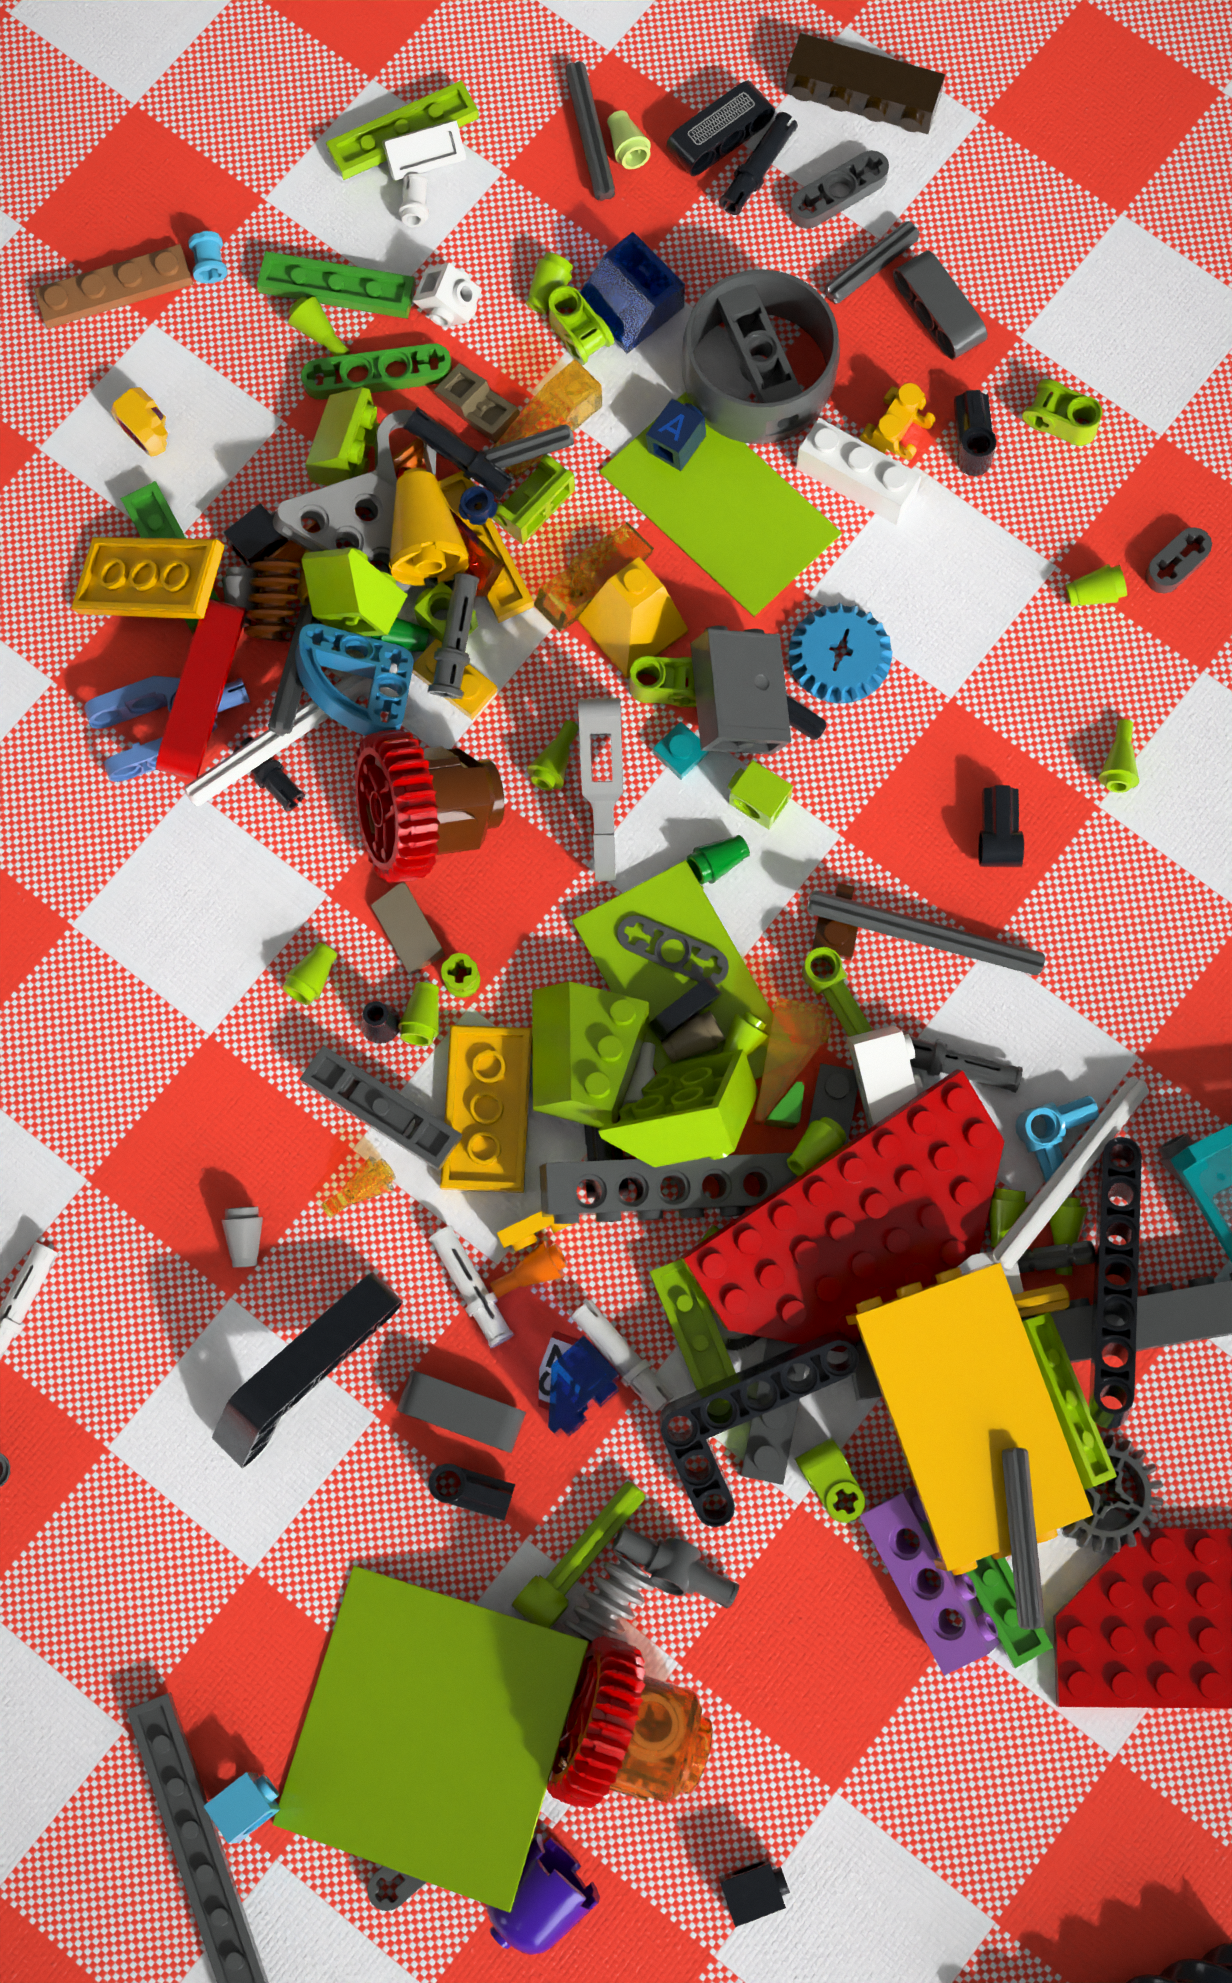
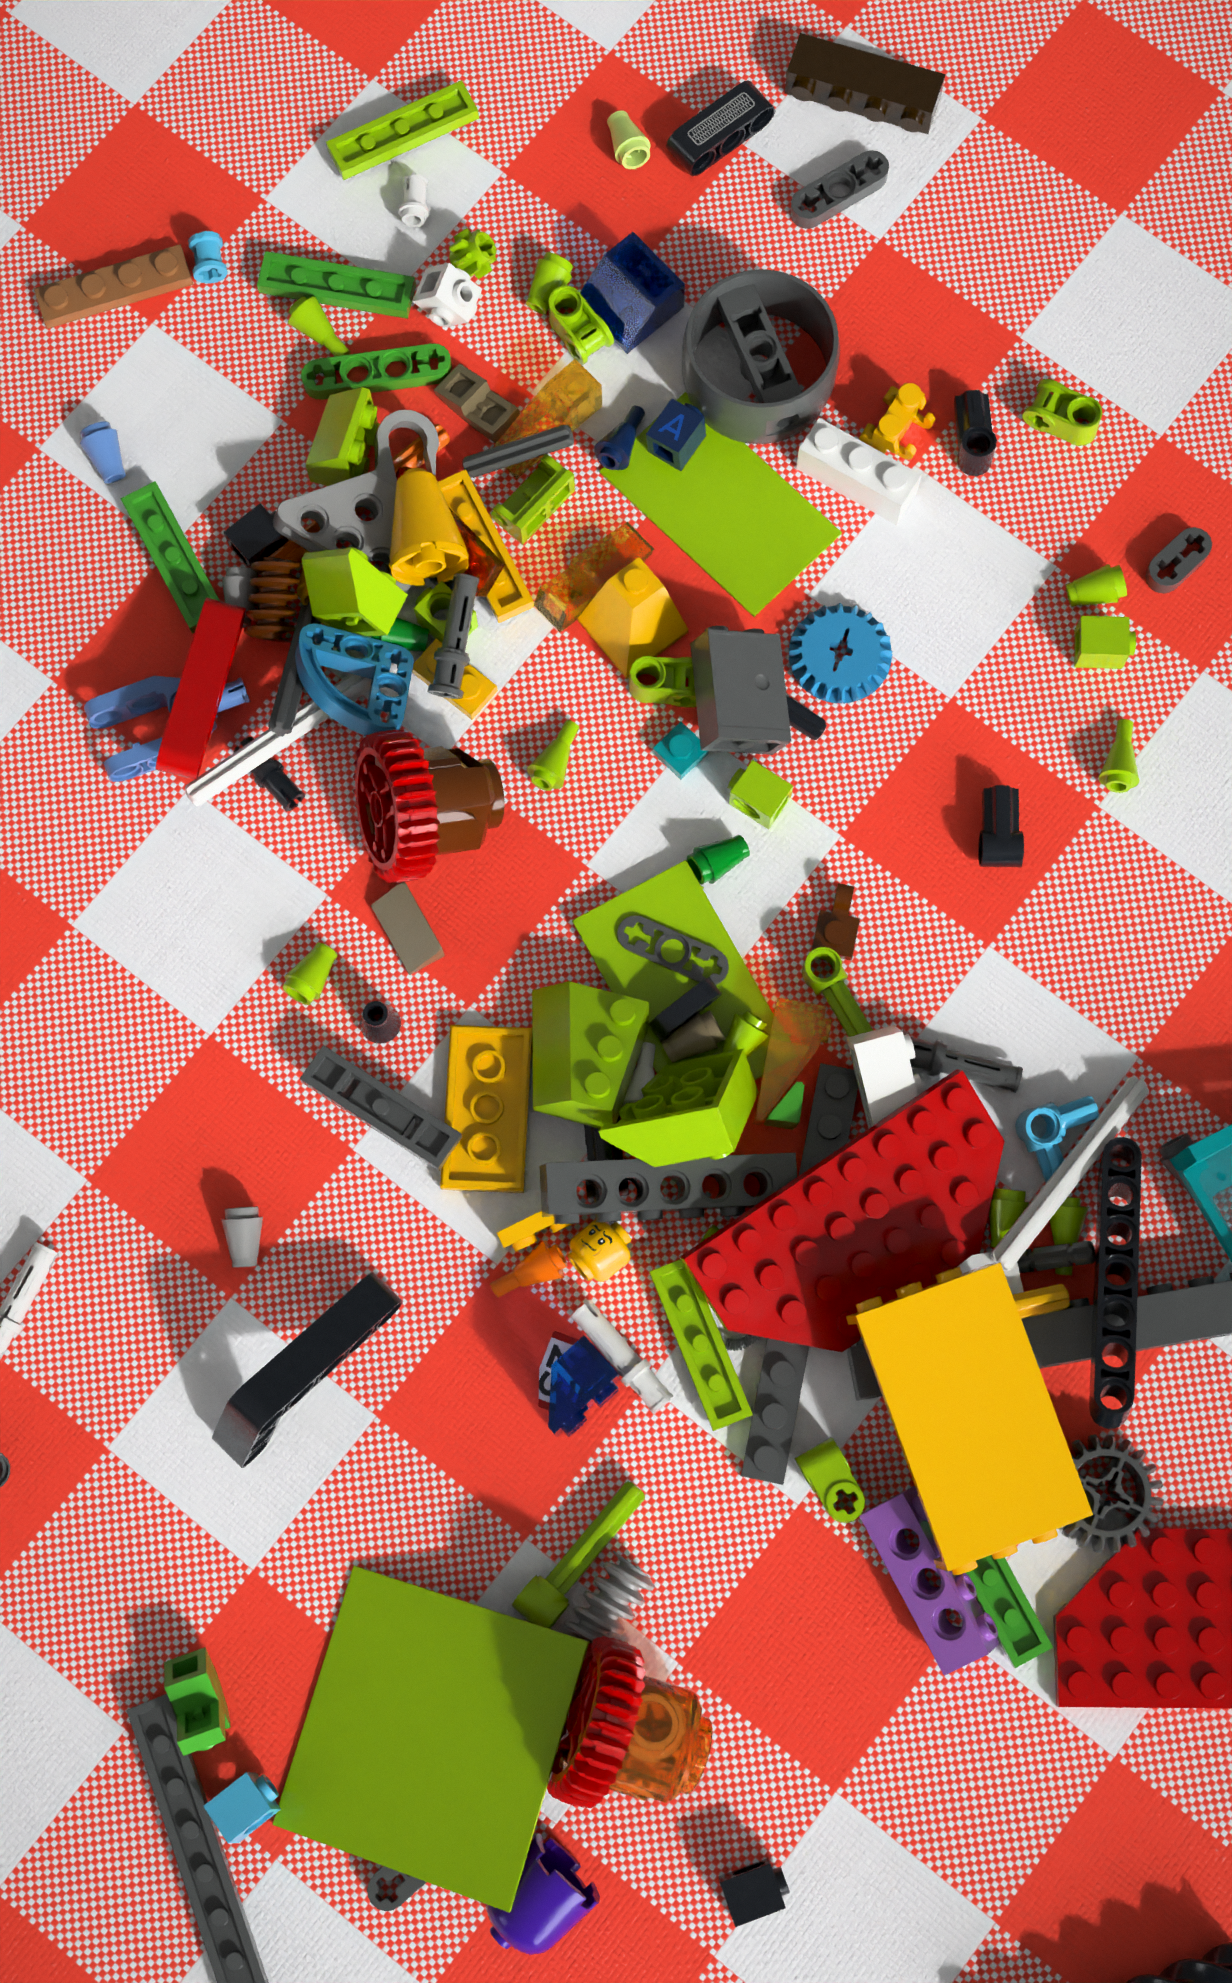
yellow tile [71,537,225,619] -> none
yellow rock [111,387,168,457] -> none
clear yellow cone [321,1156,396,1218] -> none
white tile [382,120,466,180] -> none
dark grey beam [396,1370,526,1453] -> none
lime cone [398,982,439,1046] -> none
black pin [403,406,514,499] -> none
black piece [428,1464,515,1521] -> none
white pin [429,1225,514,1348] -> none
lime bush [441,953,481,998] -> none
dark blue plate [459,486,498,525] -> none
dark grey axle [566,61,615,201] -> none
light grey piece [578,698,623,882] -> none
dark grey pin [612,1525,740,1608] -> none
black beam [660,1331,860,1527] -> none
black pin [719,112,798,215] -> none
lime cone [787,1117,846,1176] -> none
dark grey axle [807,890,1045,975] -> none
dark grey axle [824,221,920,304] -> none
dark grey beam [893,250,988,360] -> none
dark grey axle [1002,1447,1045,1629] -> none
lime plate [1022,1312,1117,1490] -> none
none -> medium blue cone [80,421,126,484]
none -> bright green brick [164,1647,231,1756]
none -> lime gear [449,228,497,279]
none -> yellow head [567,1220,631,1282]
none -> dark blue cone [594,405,645,470]
none -> lime brick [1074,616,1136,669]

